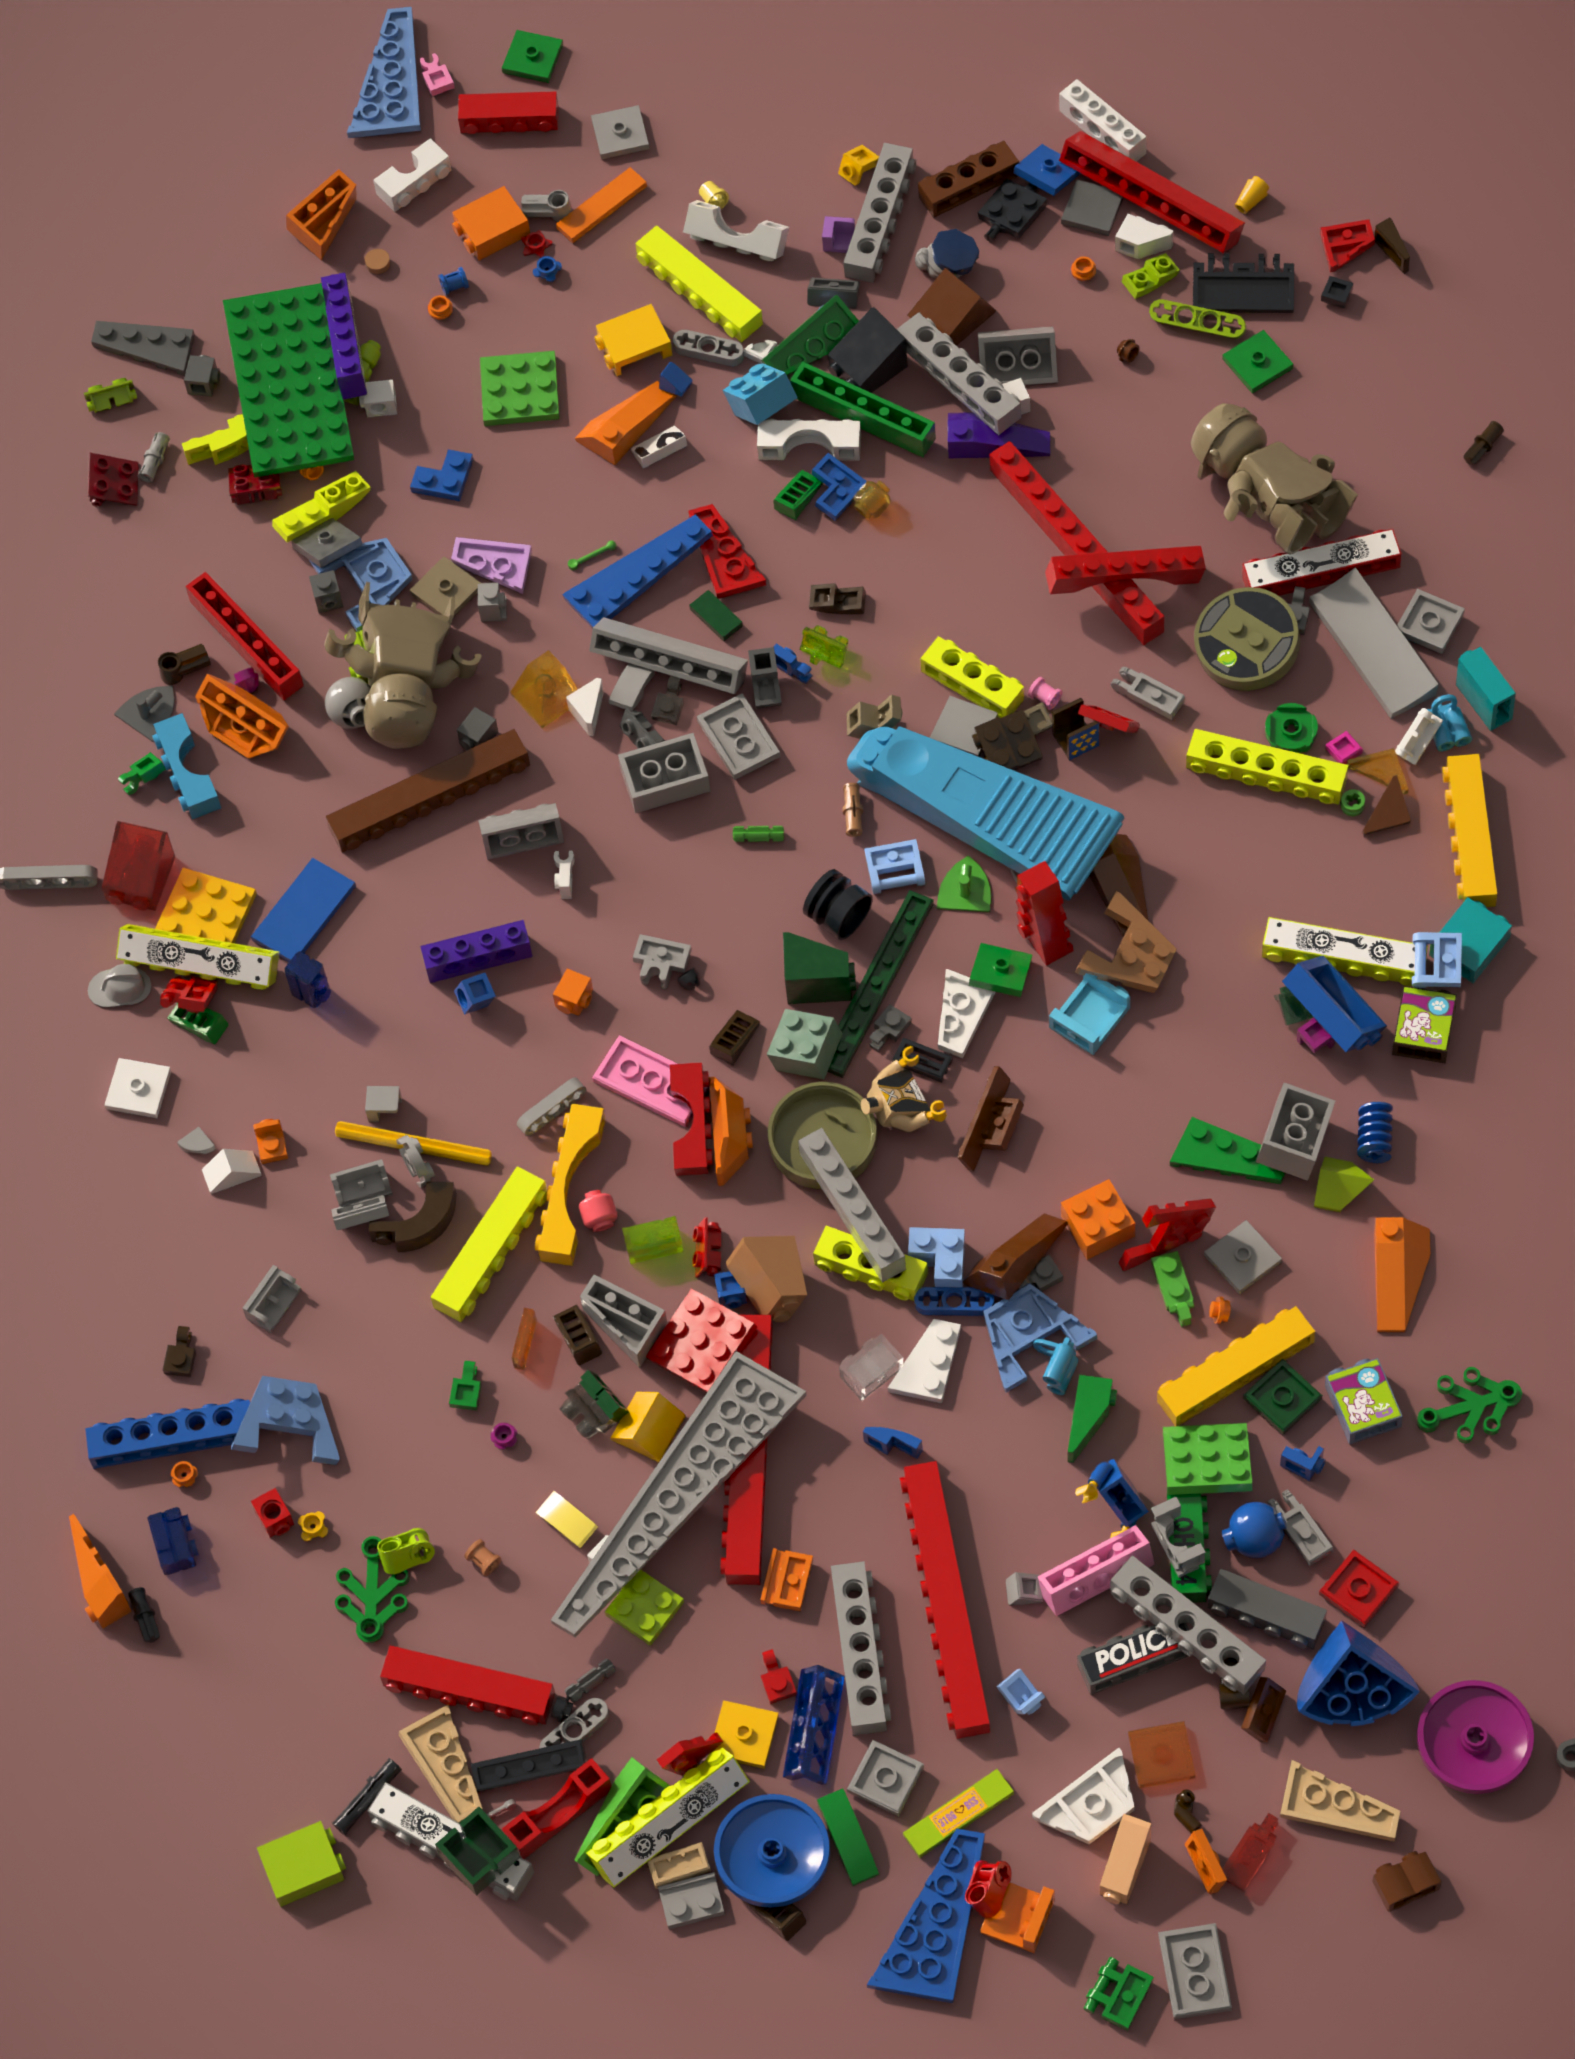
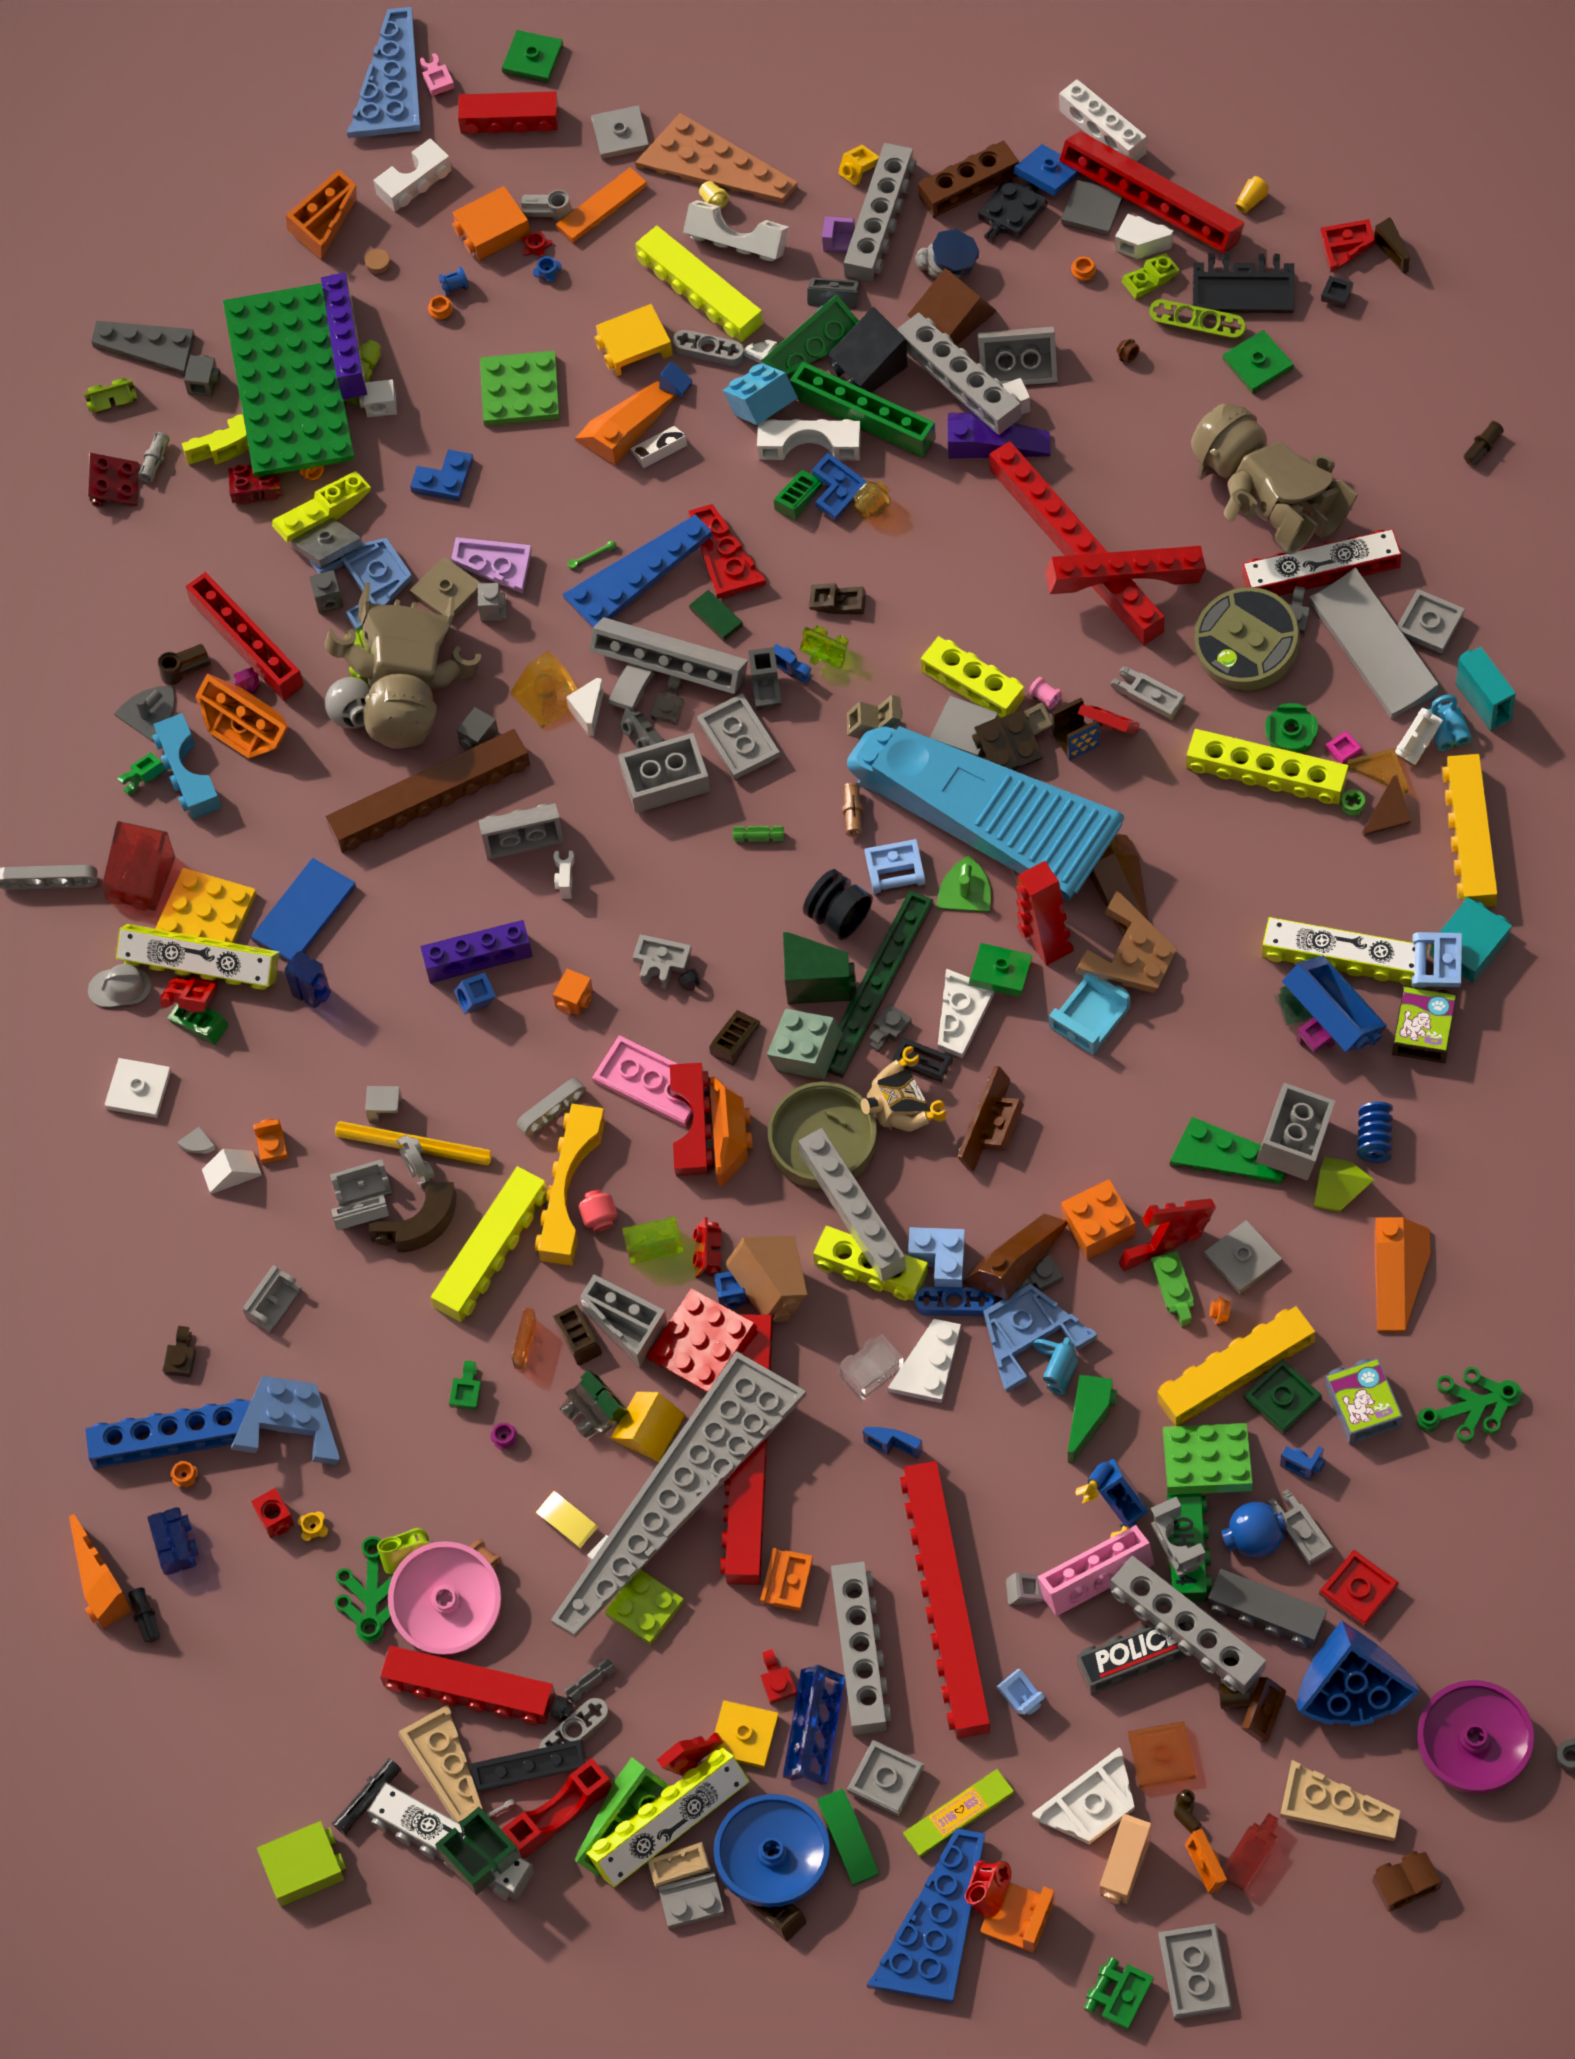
none -> bright pink dish [388,1541,502,1655]
none -> nougat wing [635,113,798,204]

